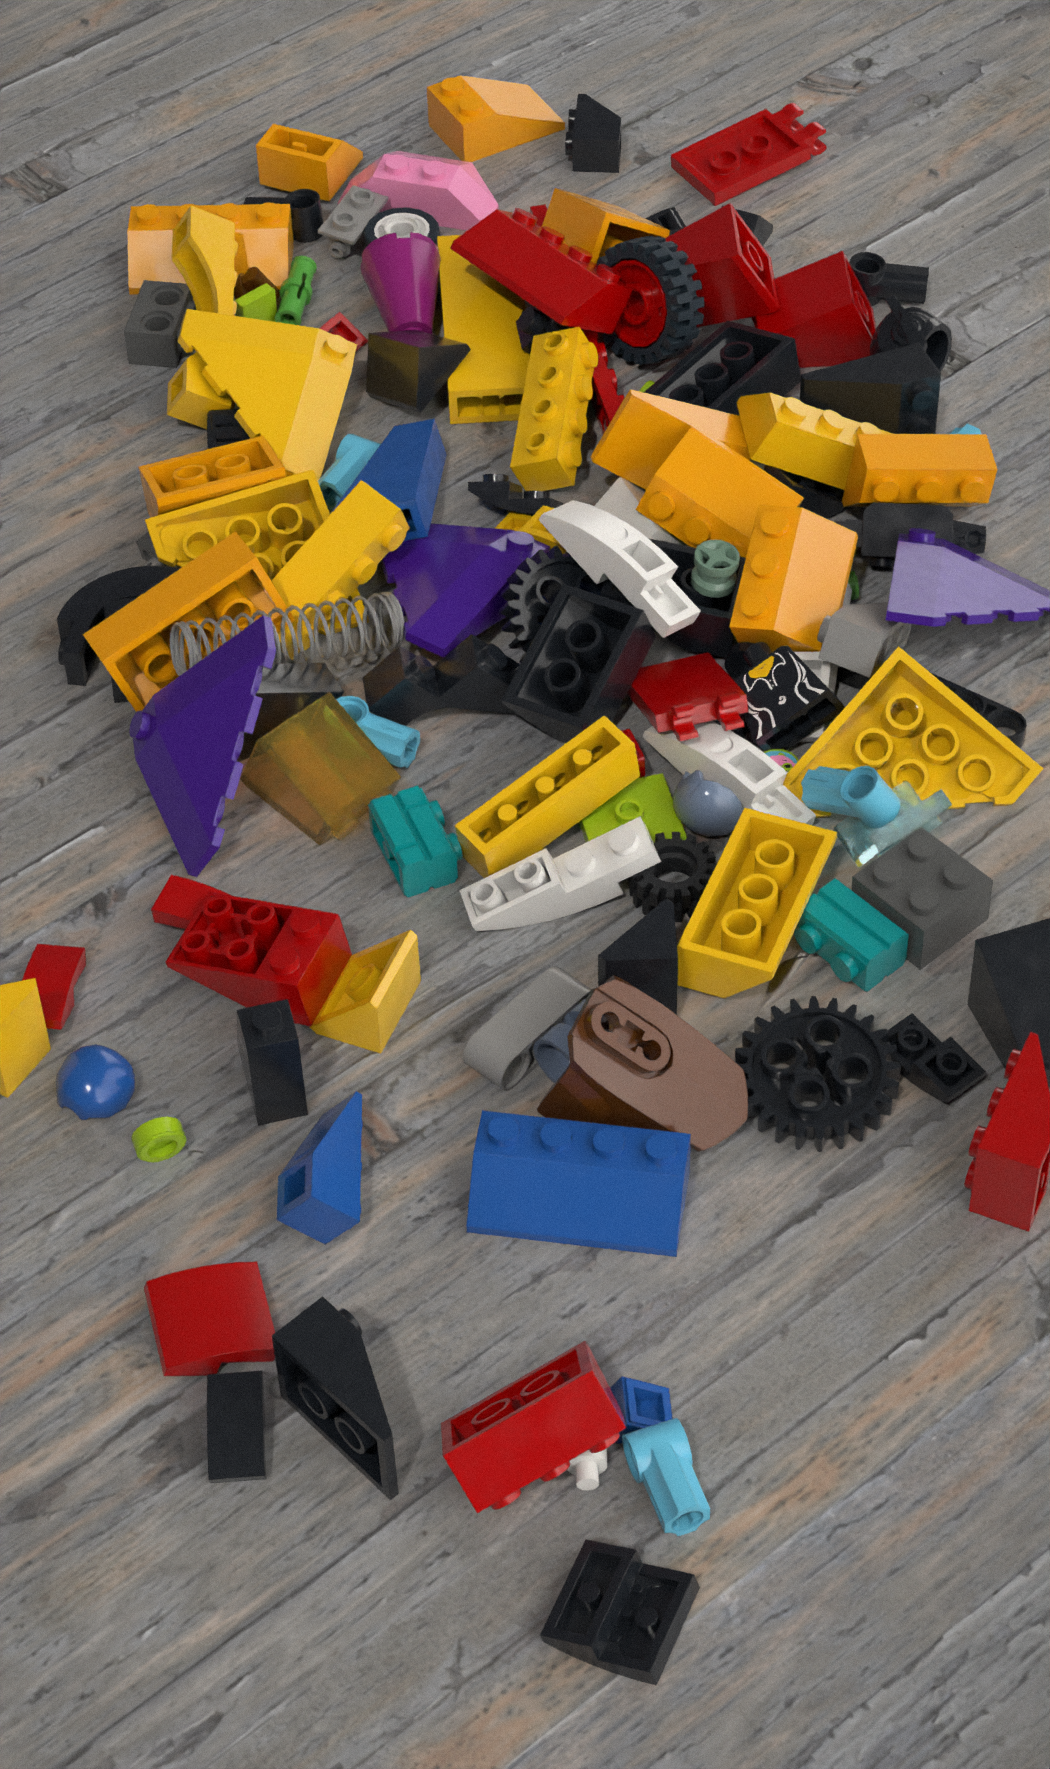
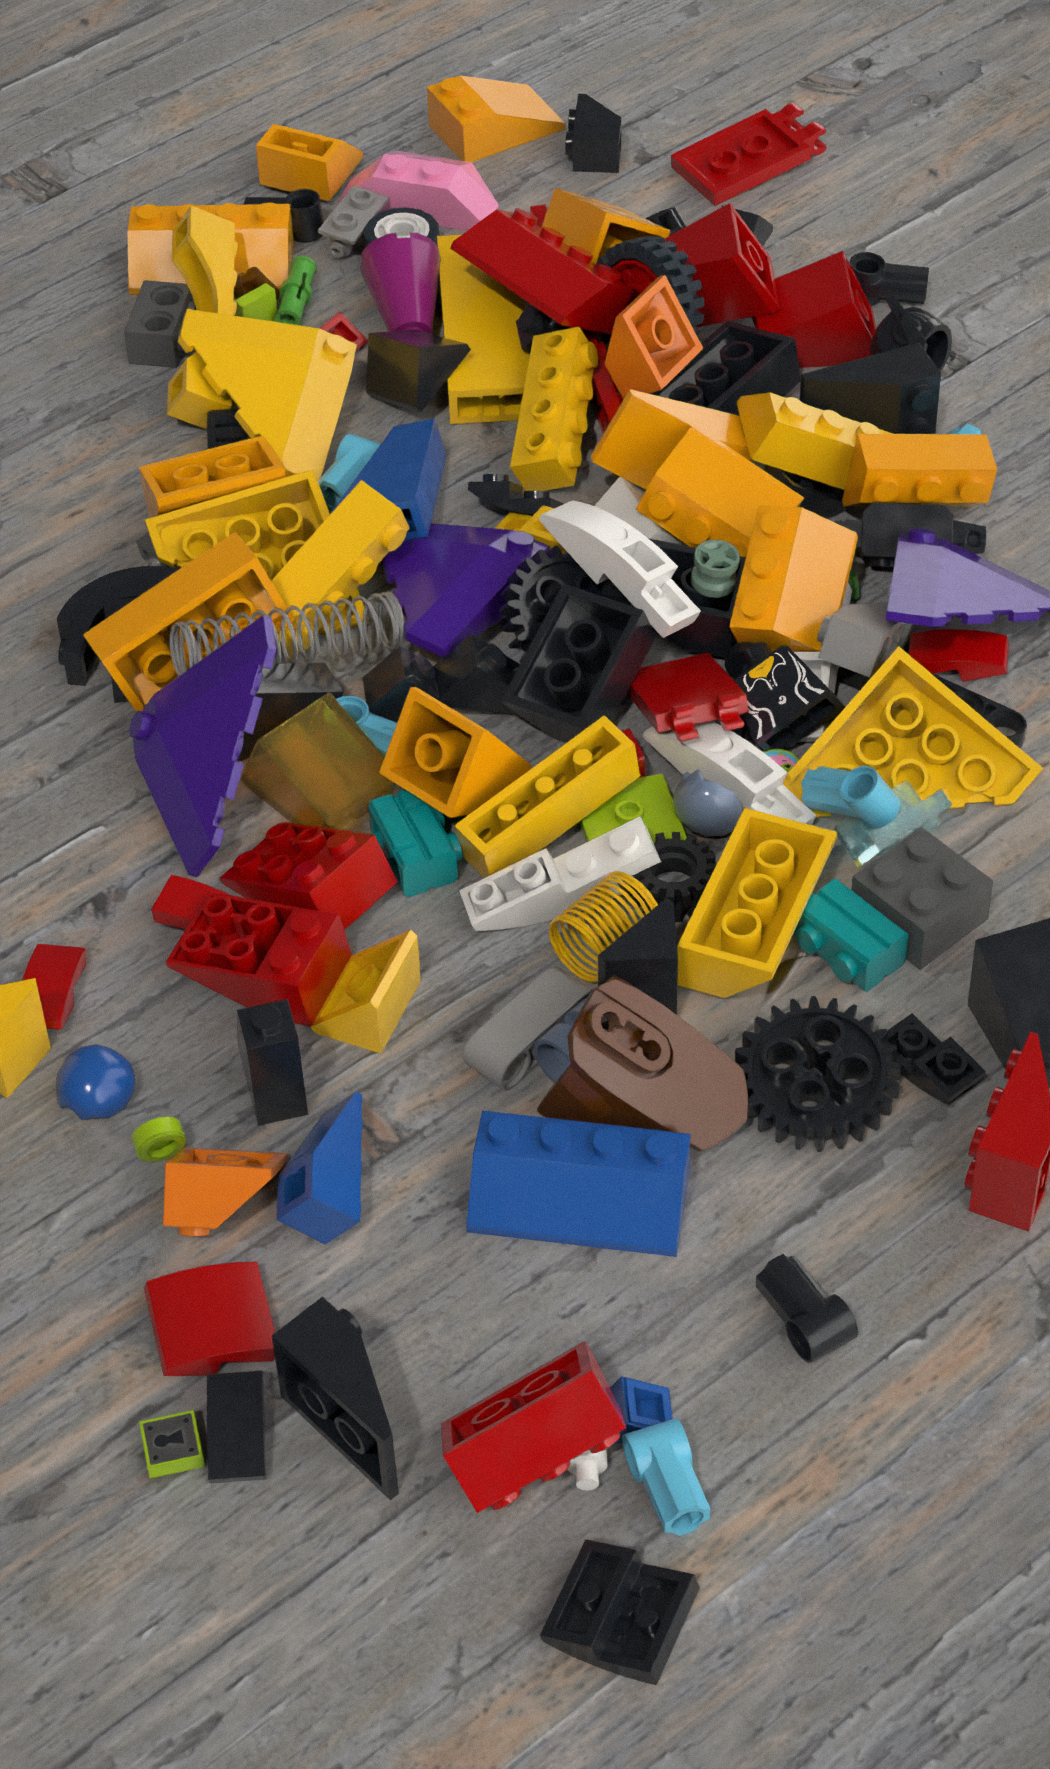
none -> tile [139,1410,205,1479]
none -> orange slope [163,1147,288,1236]
none -> red slope [220,822,398,930]
none -> light orange slope [379,687,532,818]
none -> yellow piece [549,871,658,983]
none -> orange slope [605,275,703,400]
none -> black piece [756,1254,858,1363]
none -> red slope [909,629,1009,682]

